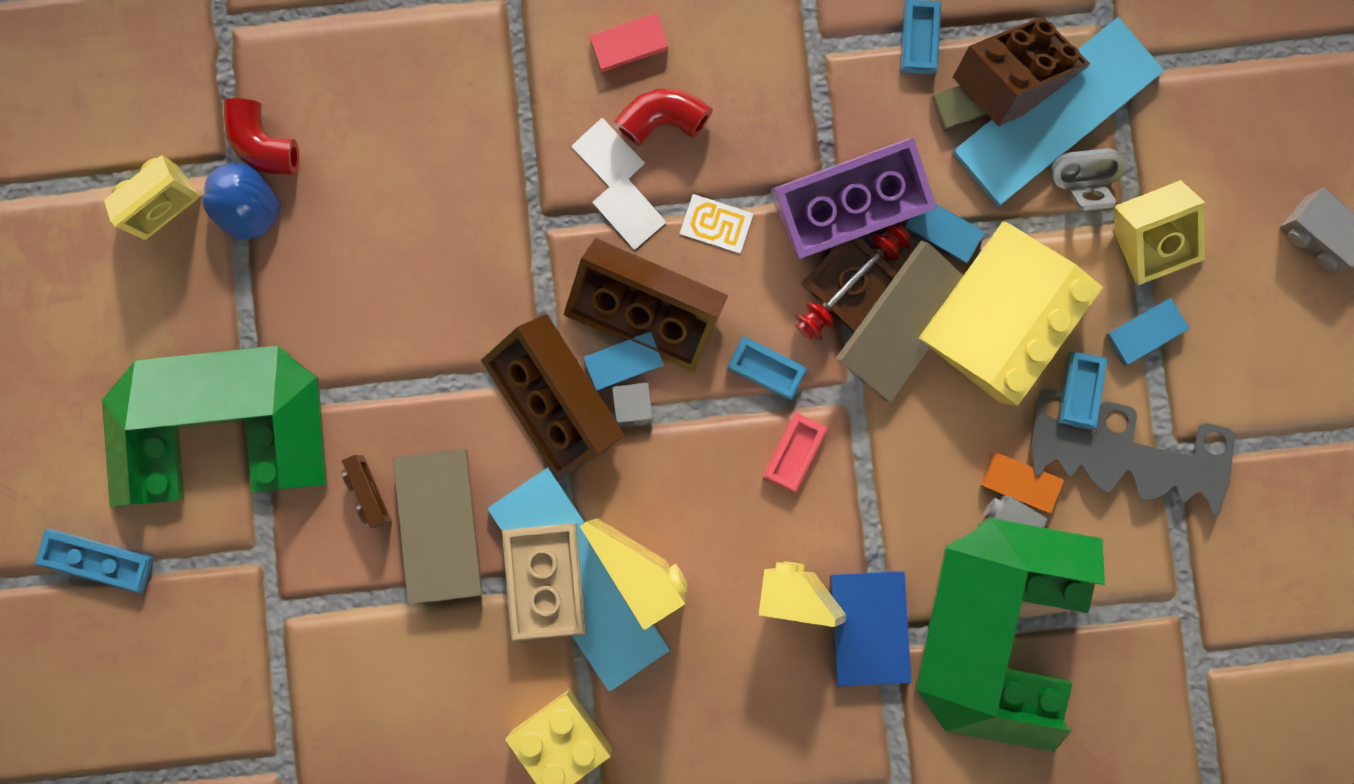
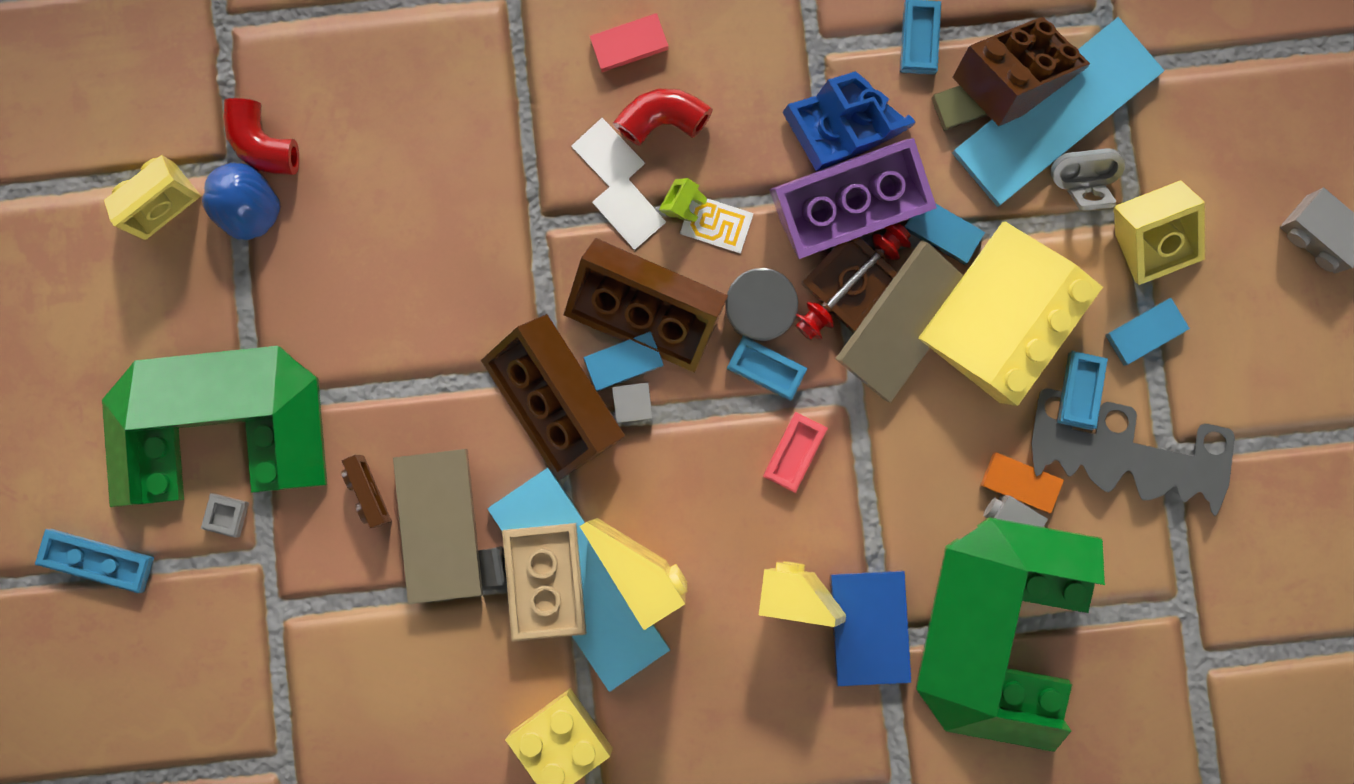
none -> light grey tile [201,493,249,538]
none -> dark grey slope [478,546,507,586]
none -> lime tile [659,178,707,222]
none -> dark grey tile [725,268,798,341]
none -> blue slope [782,71,916,171]

